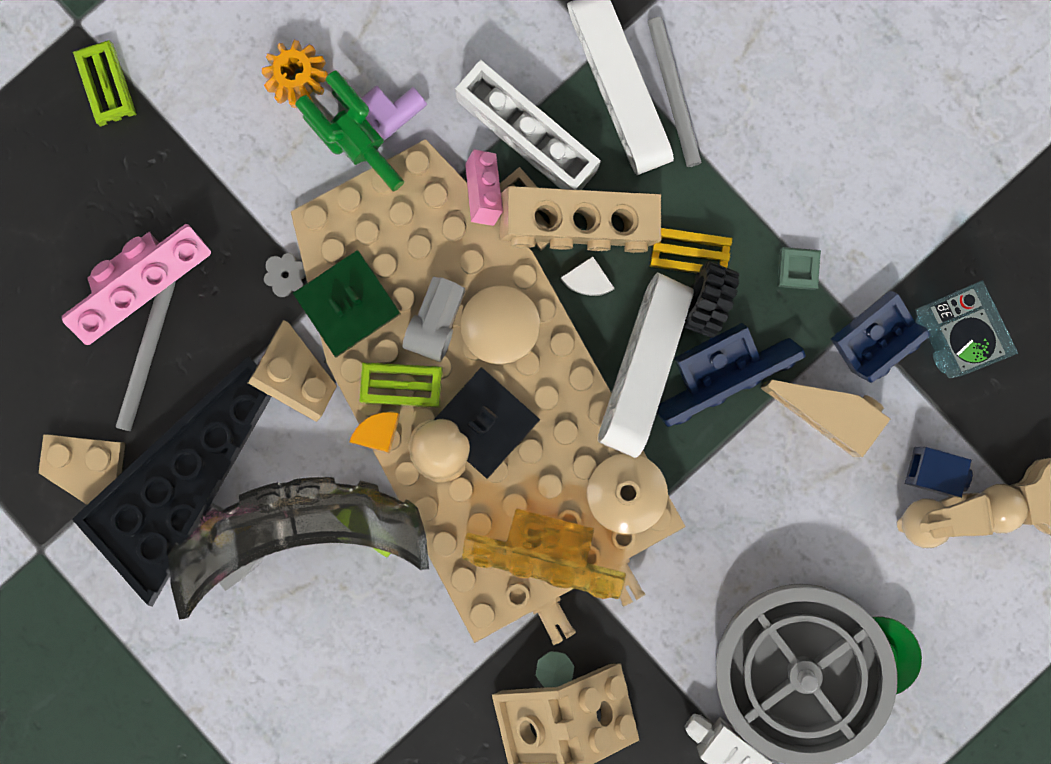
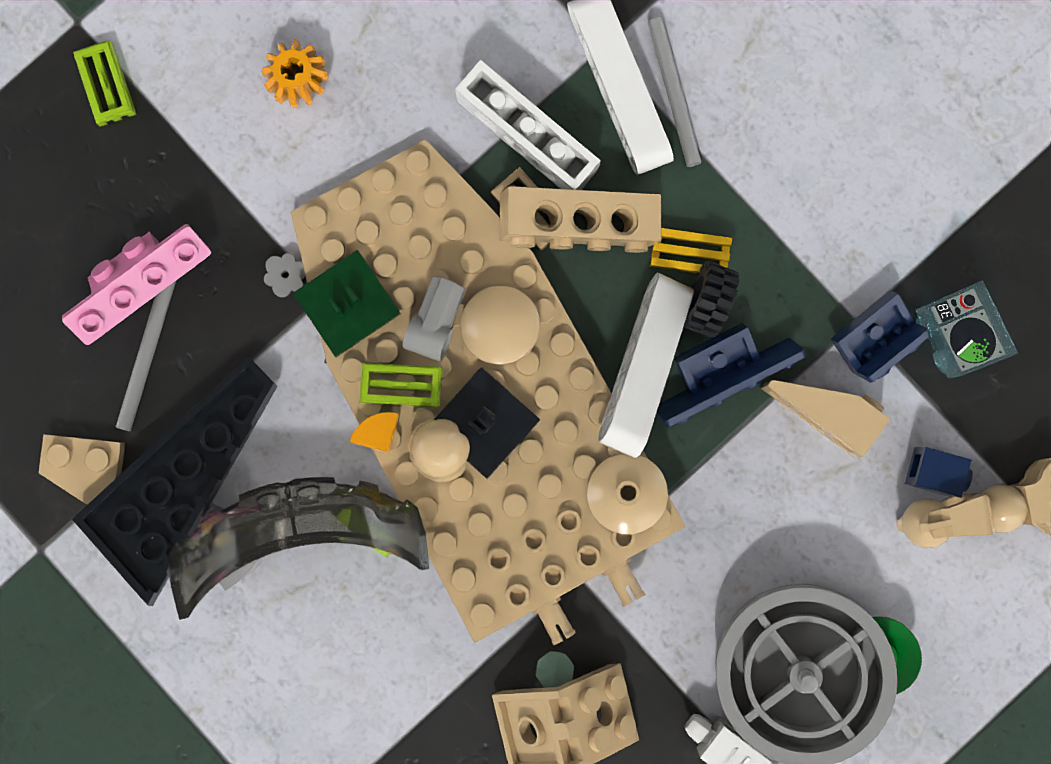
tan wing [248,320,337,422] -> none
green plant [295,70,404,192] -> none
lavender piece [361,86,427,141] -> none
clear yellow bracket [462,509,626,599] -> none
bright pink piece [465,149,503,226] -> none
white tile [561,257,614,296] -> none
sand green tile [777,247,821,290] -> none

